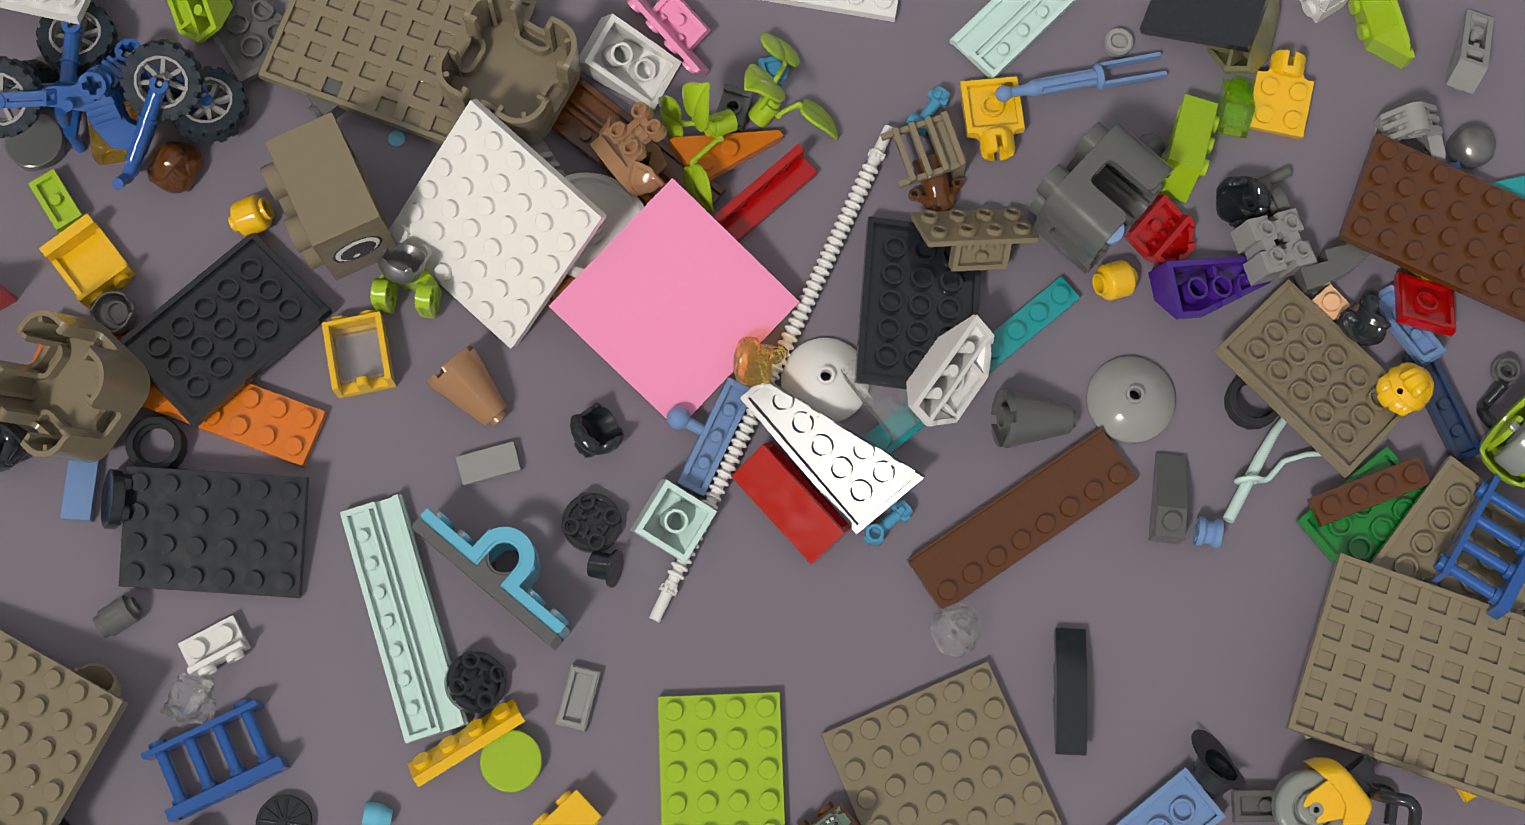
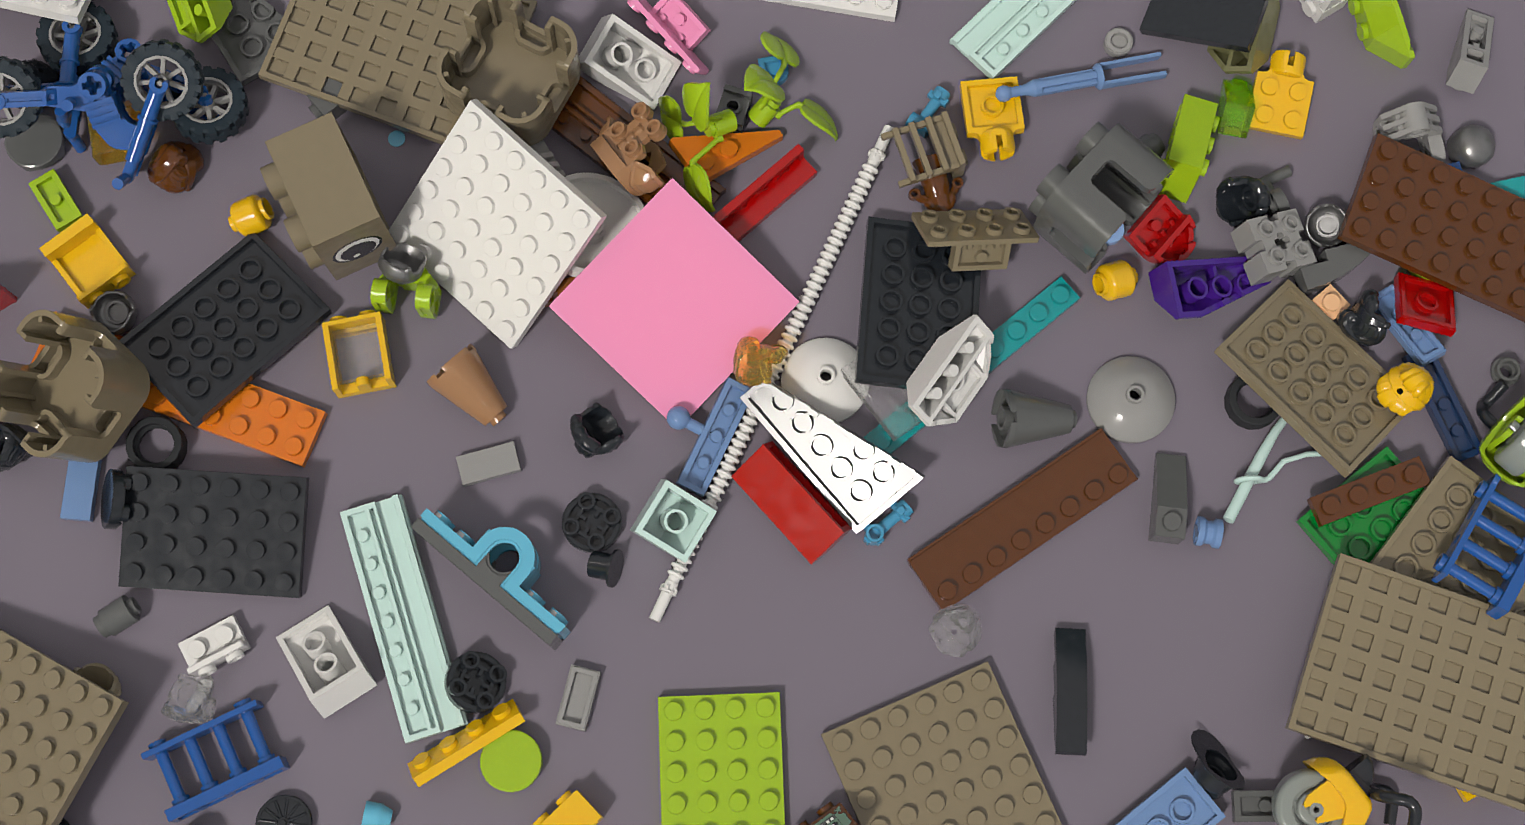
none -> white slope [276,605,377,719]
none -> flat silver hair [1304,204,1346,248]

